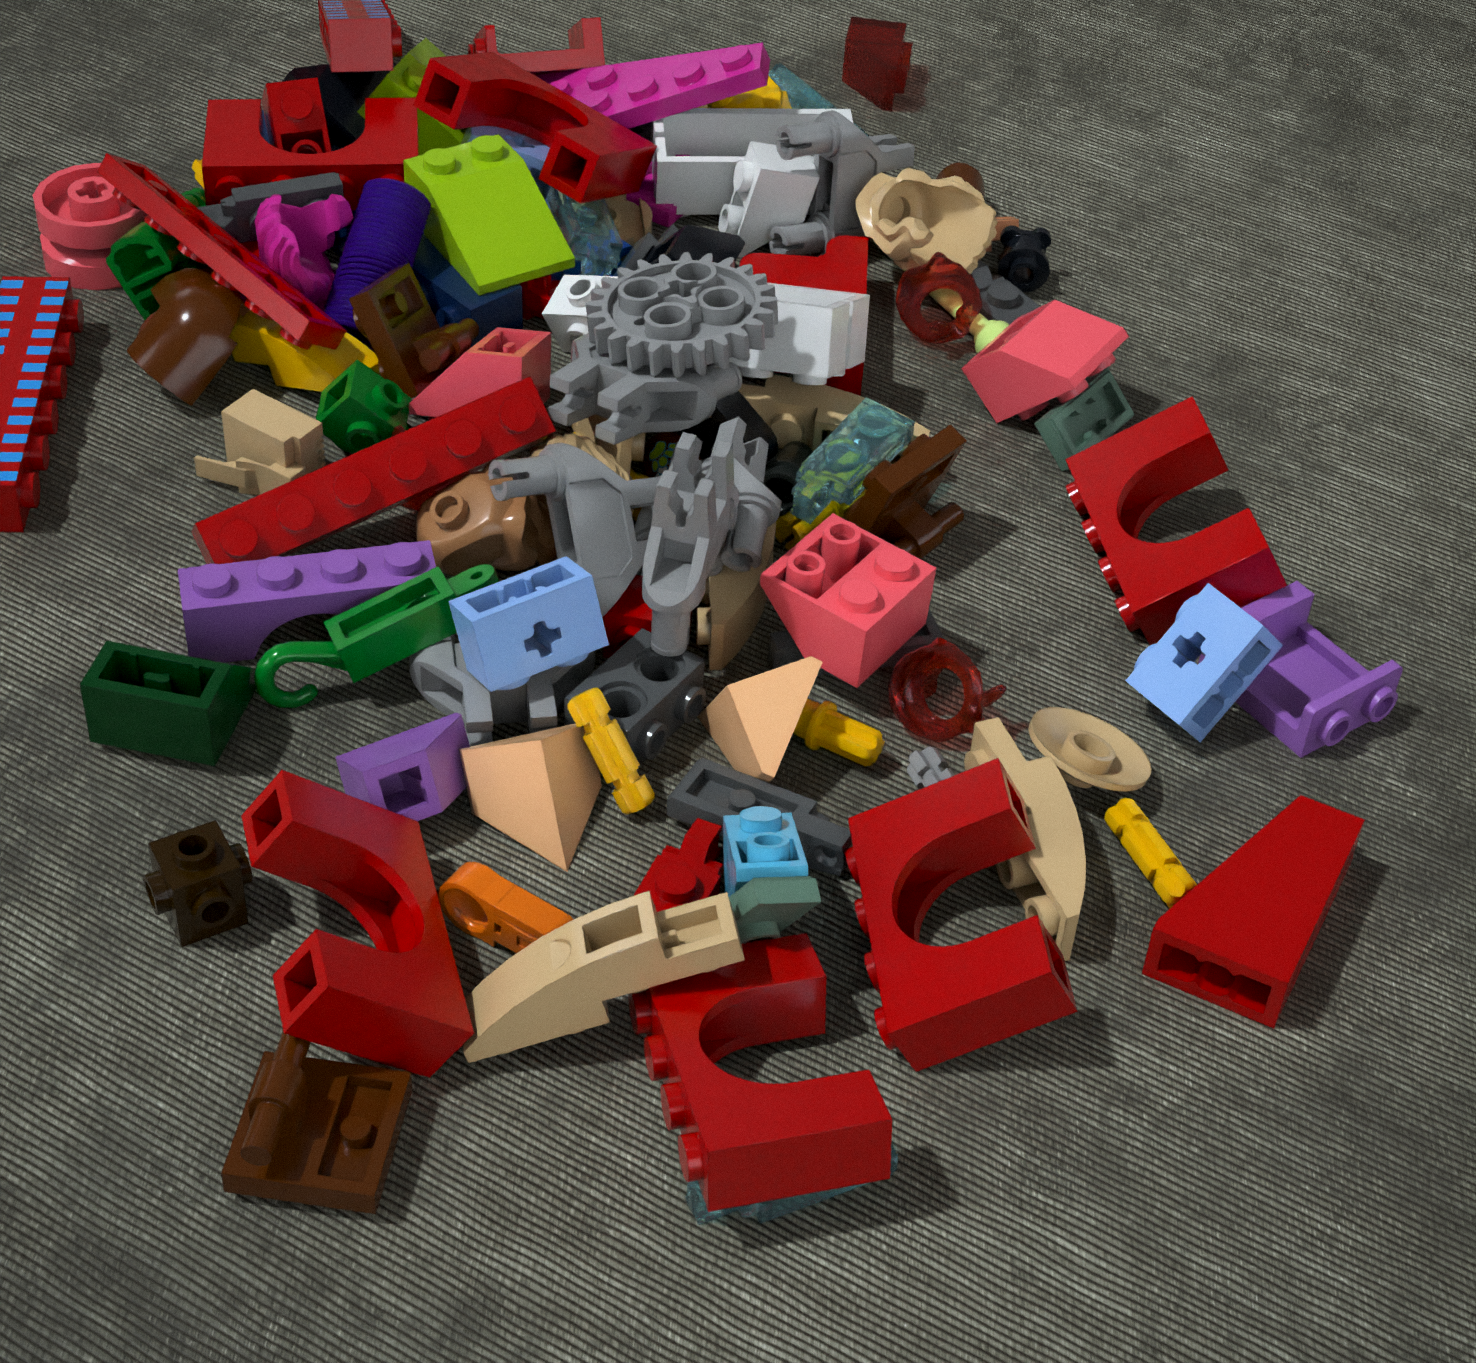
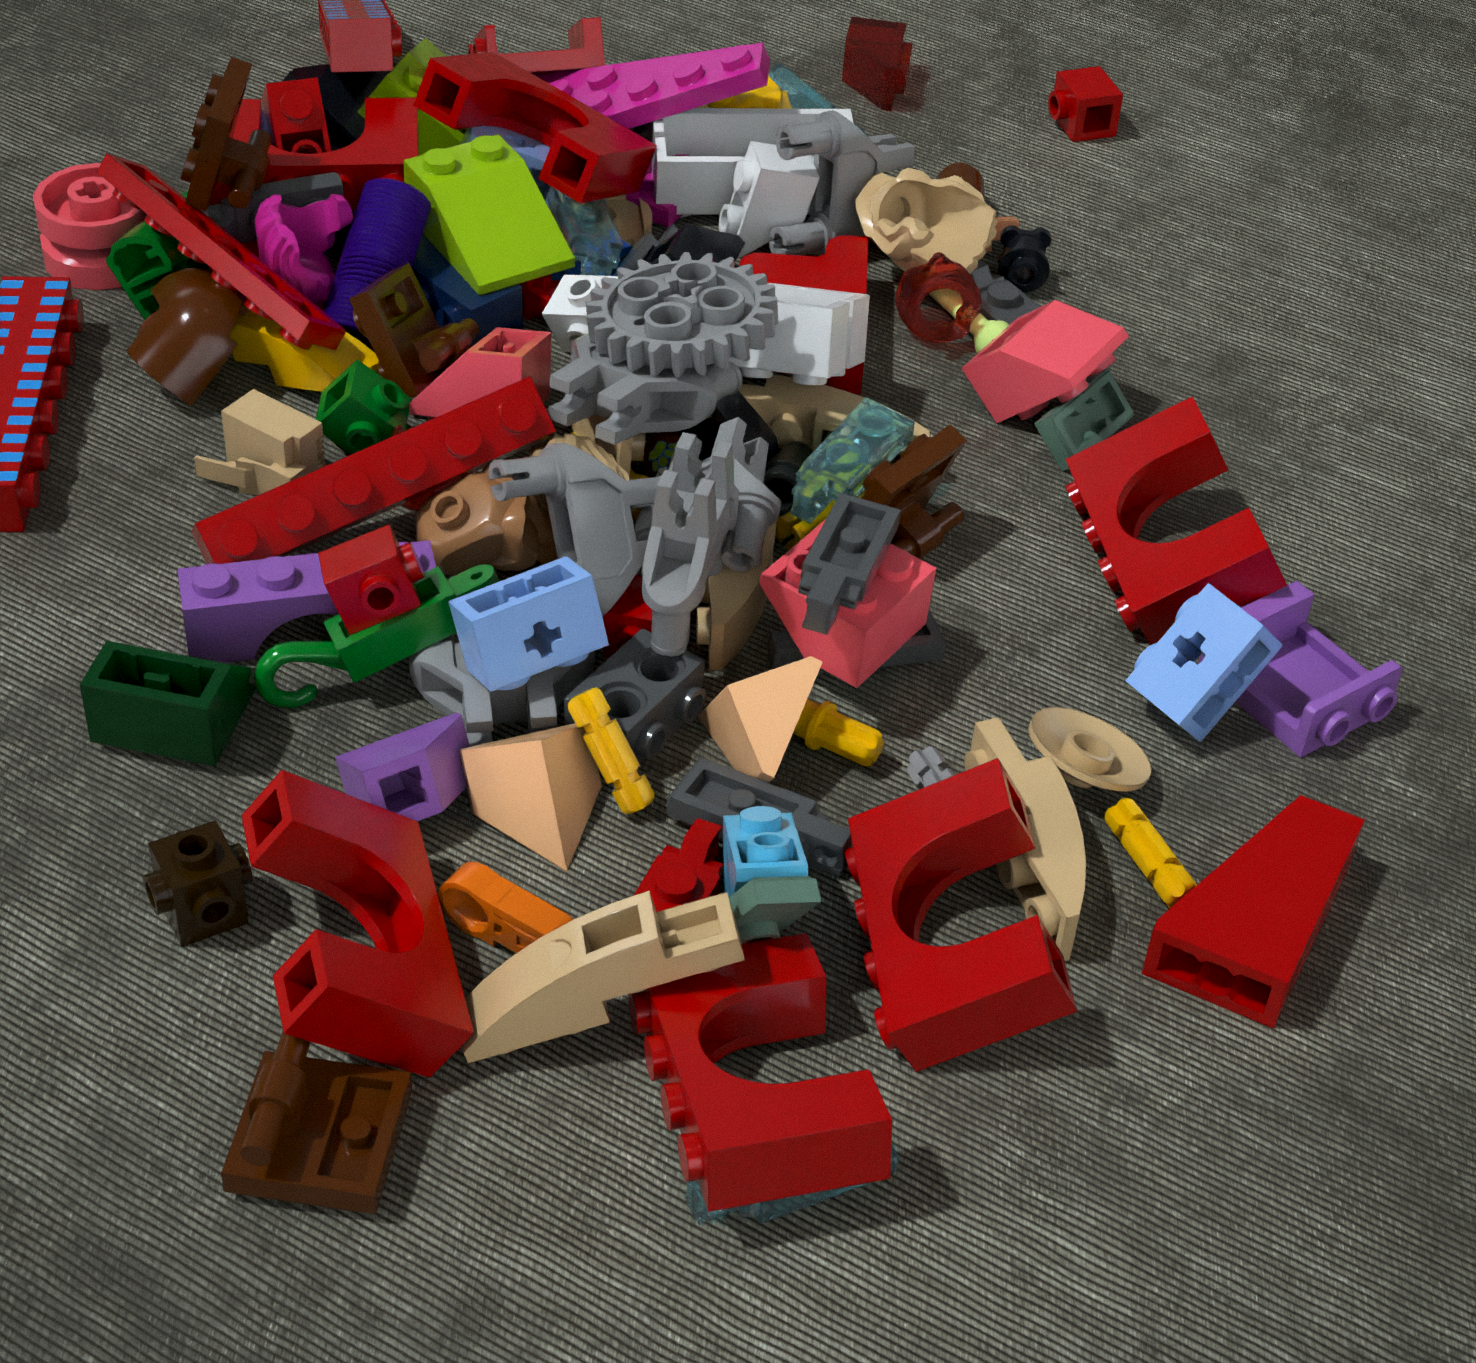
clear red piece [888,637,1006,742] -> none
none -> reddish brown plate [181,57,272,211]
none -> red brick [318,524,425,635]
none -> dark grey hinge [798,493,901,635]
none -> red brick [1048,66,1123,142]

